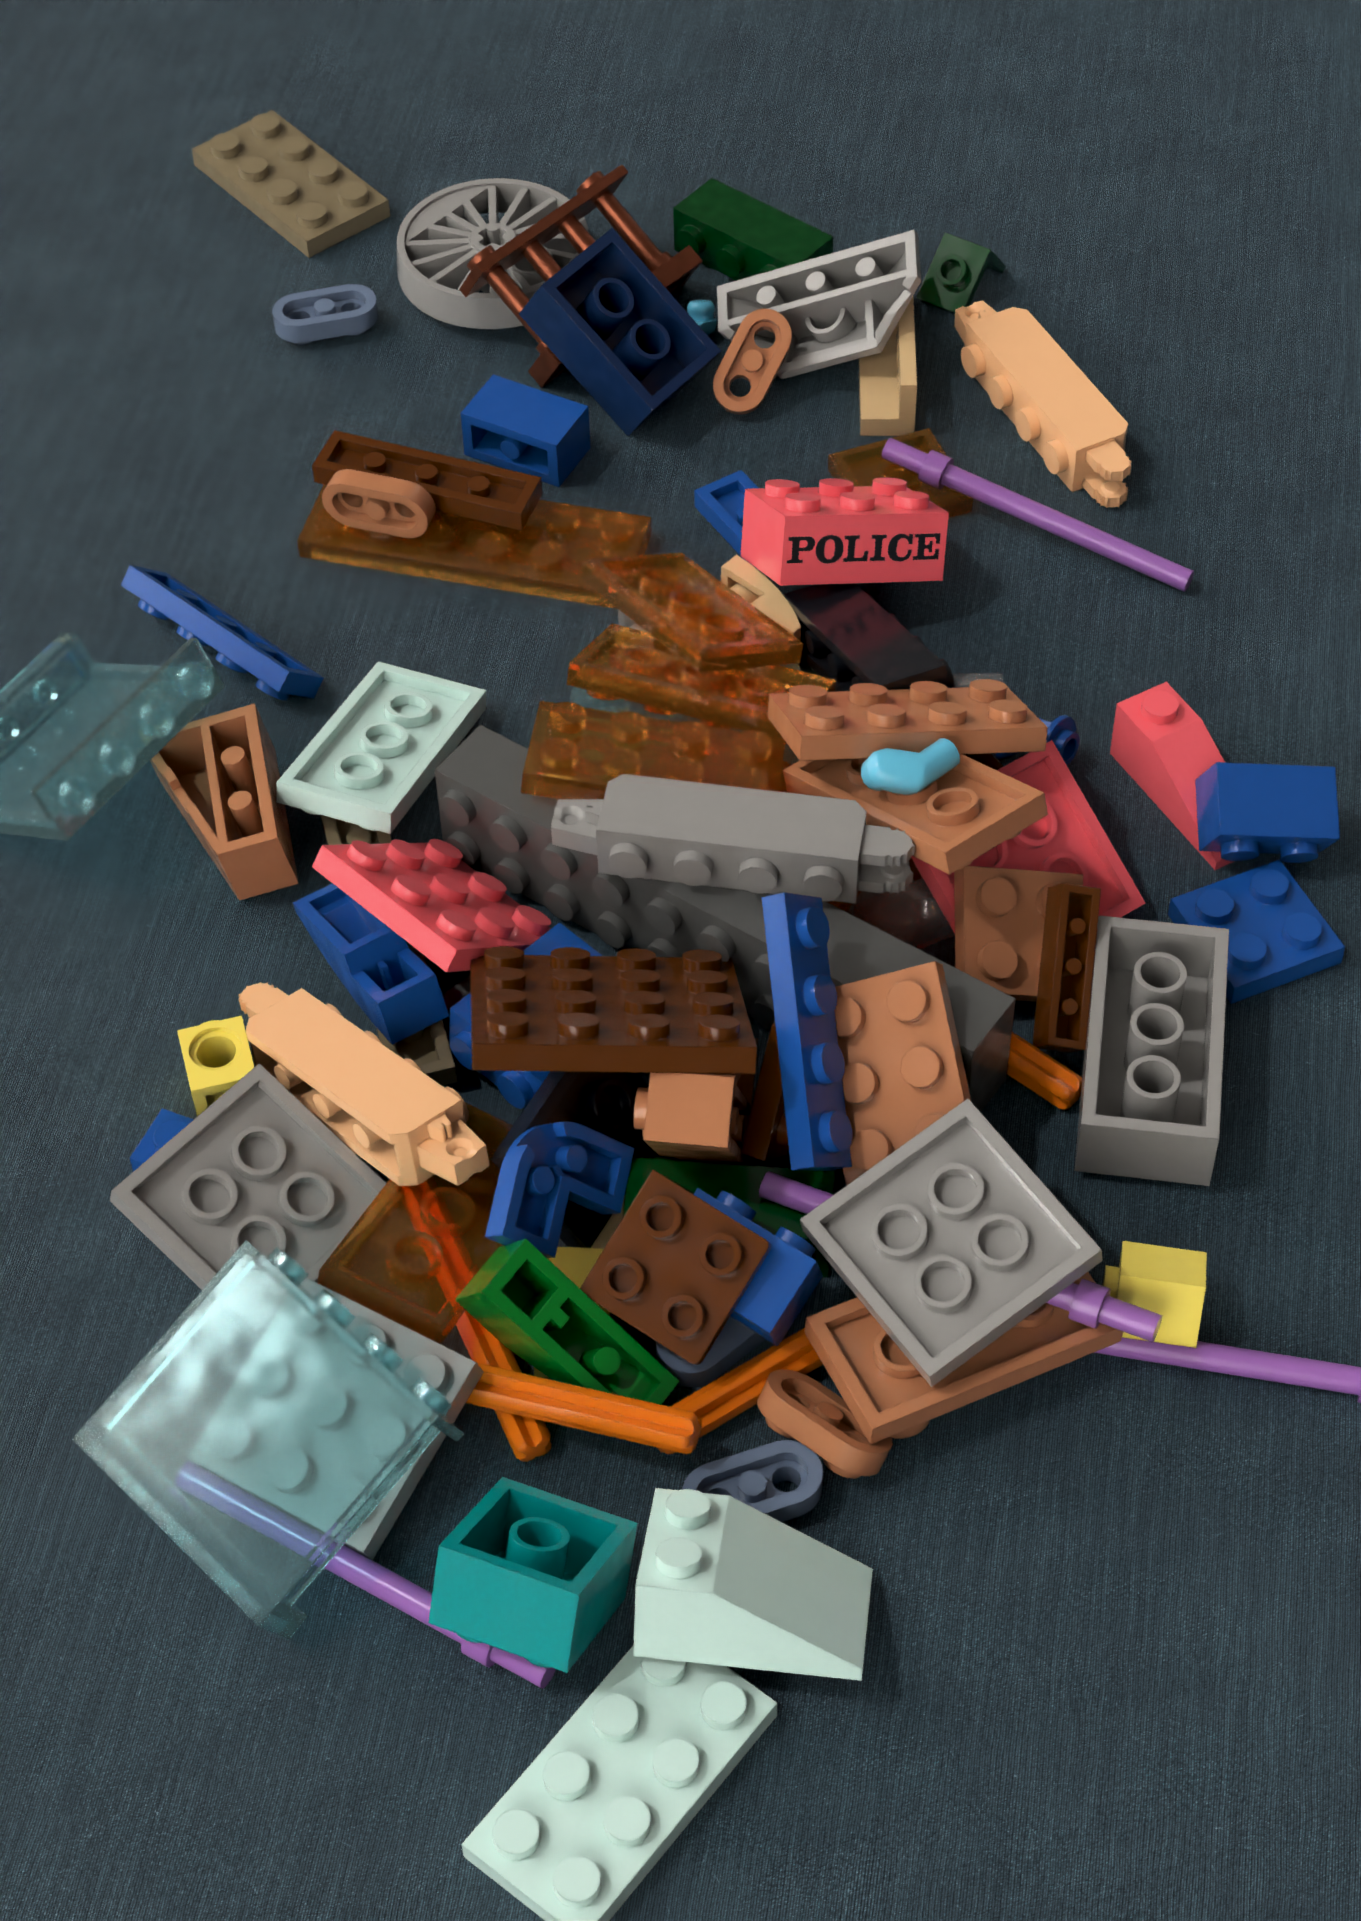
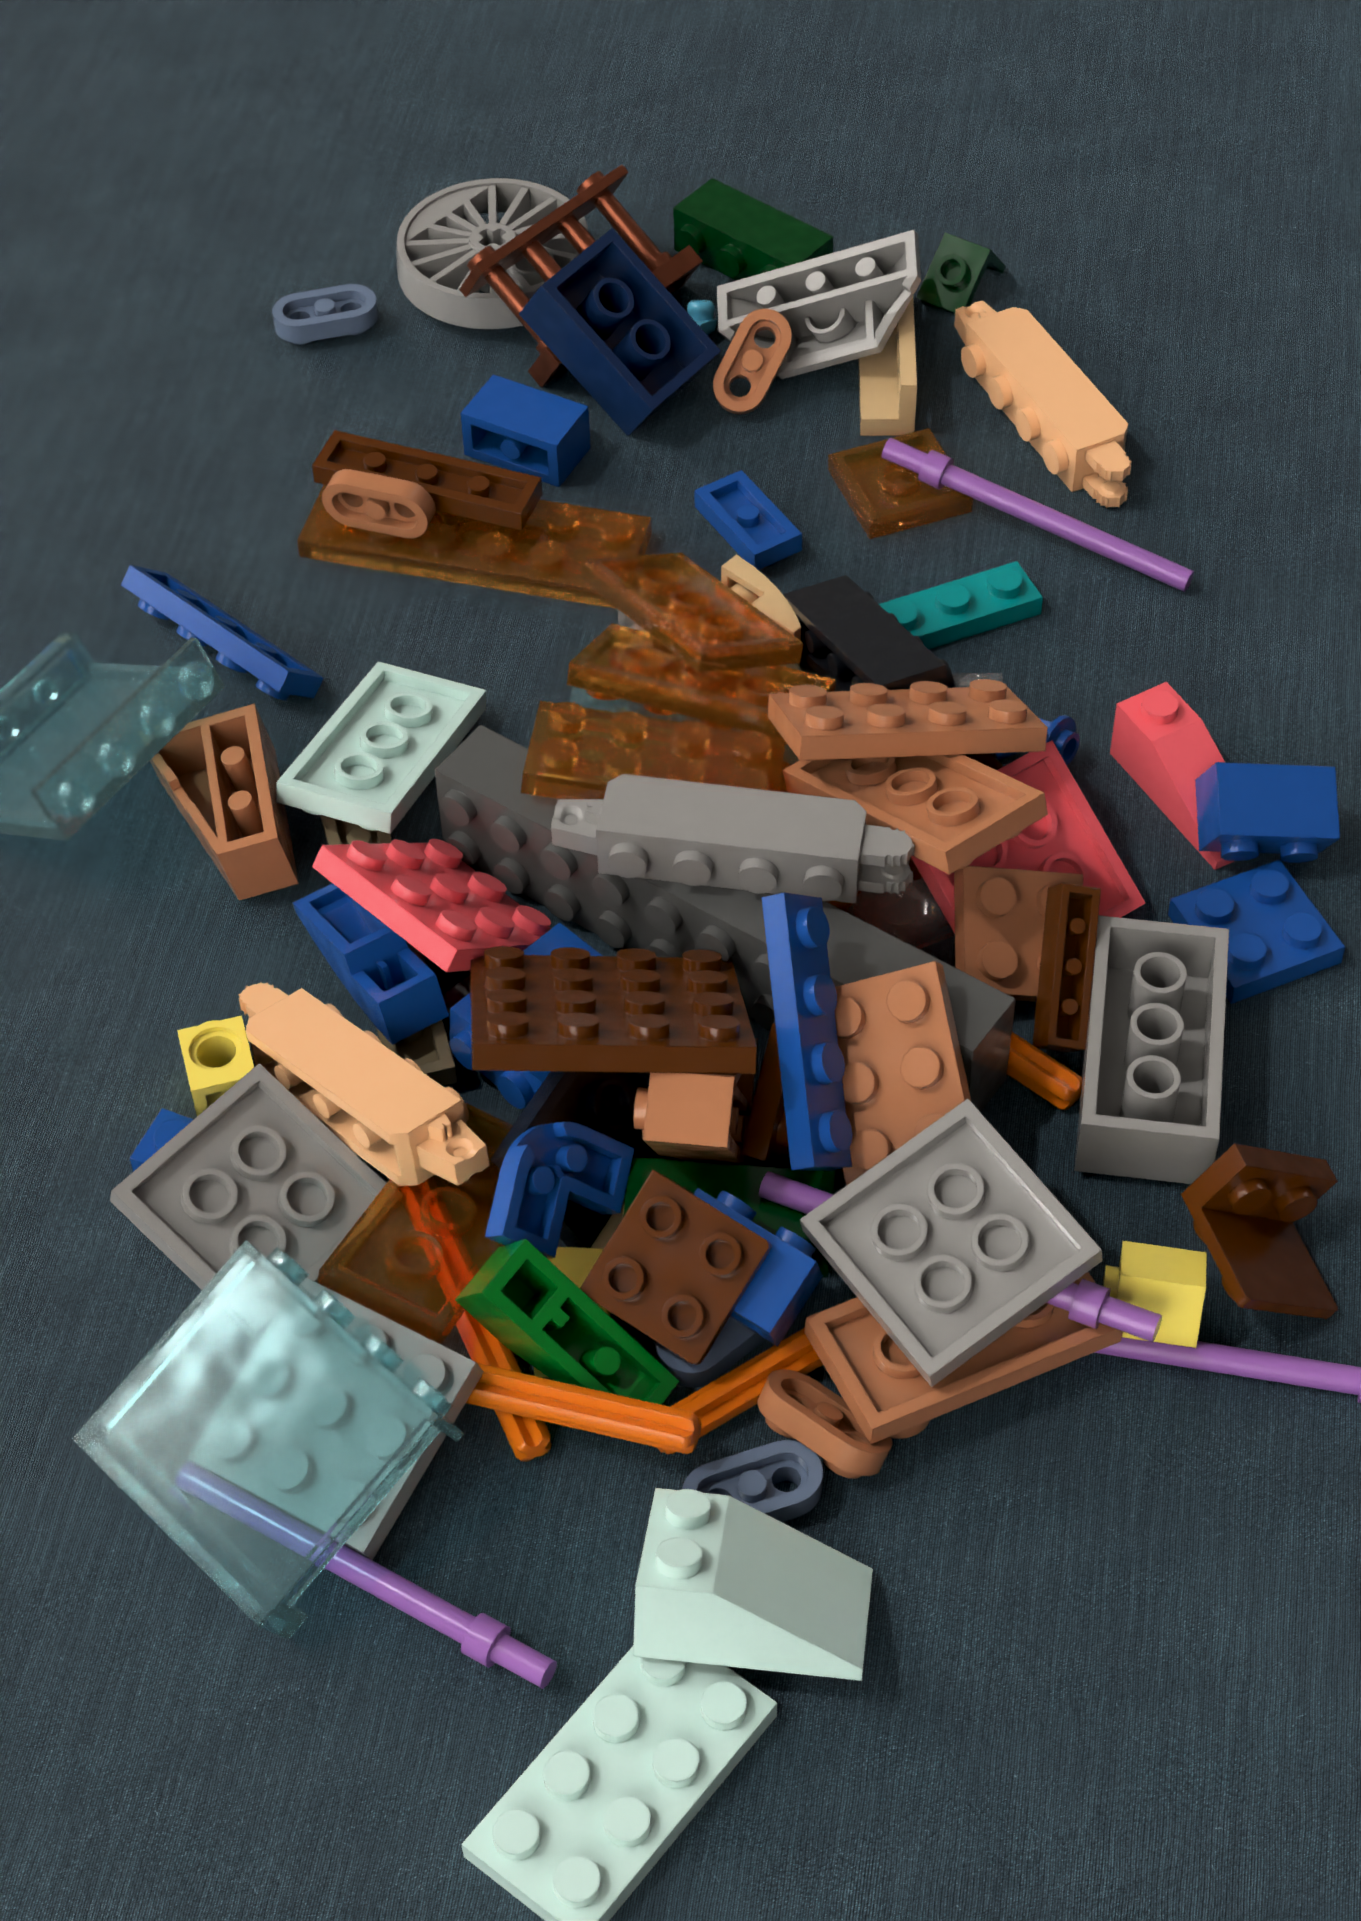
dark tan plate [192,110,390,258] -> none
teal brick [428,1477,638,1673] -> none
coral brick [741,477,949,586] -> none
medium azure arm [861,738,960,795] -> none
none -> teal plate [879,561,1043,649]
none -> reddish brown bracket [1181,1143,1338,1319]

